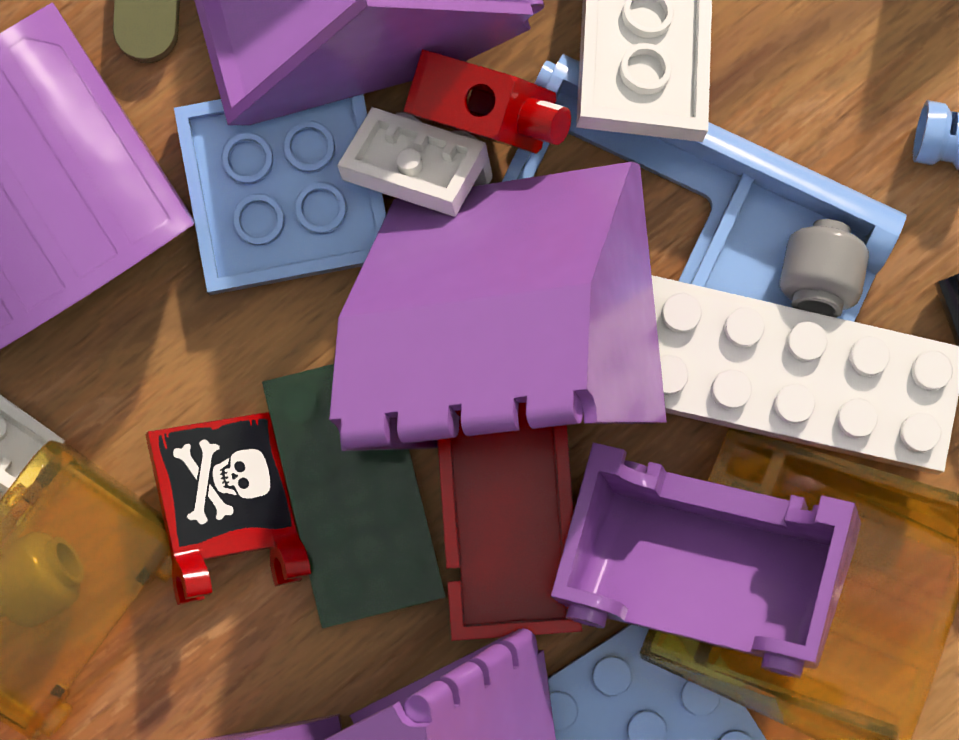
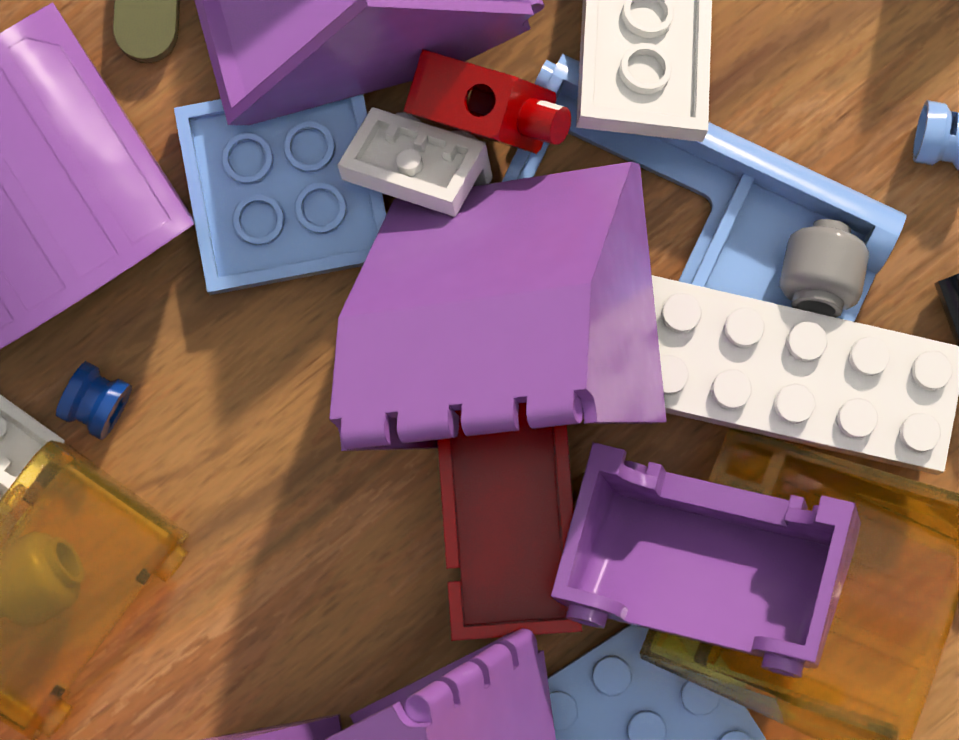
flag [145,412,311,605] -> none
clear green plate [262,364,446,628] -> none
none -> blue wheel [56,361,132,440]

